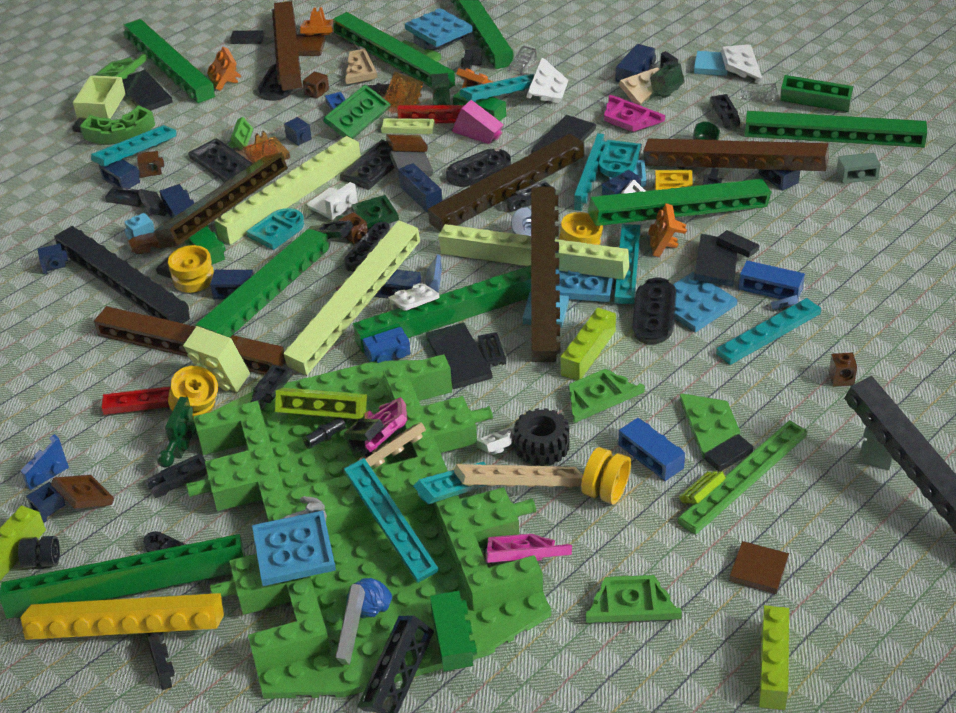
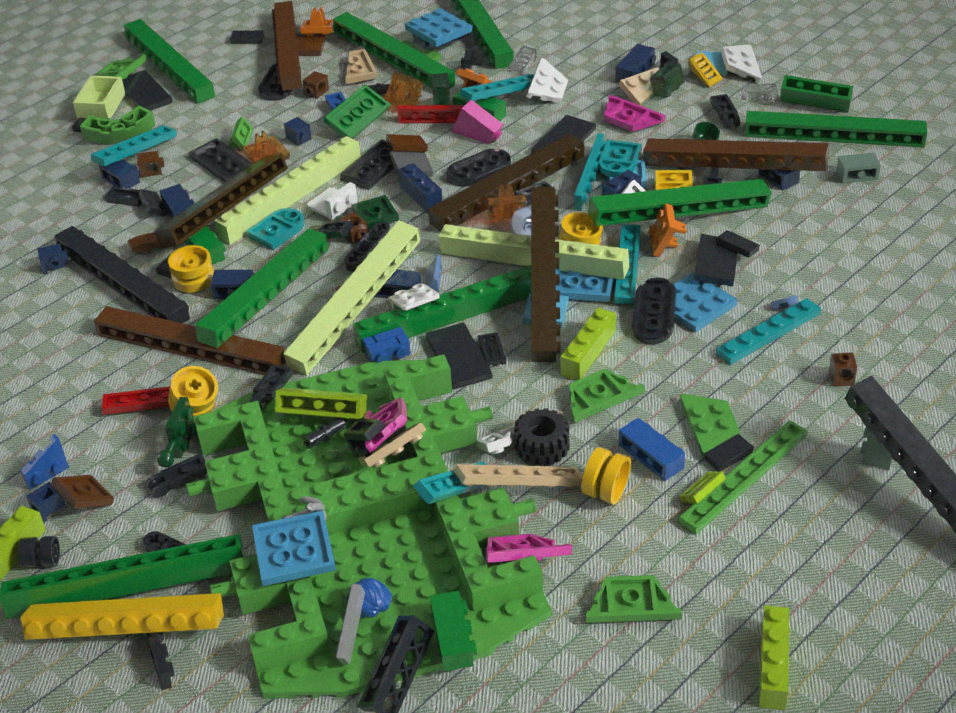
medium azure brick [124,213,155,239] -> none
yellowish green piece [183,326,250,393] -> none
orange plate [207,47,241,91] -> none
teal plate [344,458,438,583] -> none
yellowish green tile [381,118,434,134] -> none
reddish brown tile [729,541,789,594] -> none
blue brick [738,260,805,299] -> none
none -> clear orange plate [488,184,527,222]
none -> yellow slope [689,52,723,88]

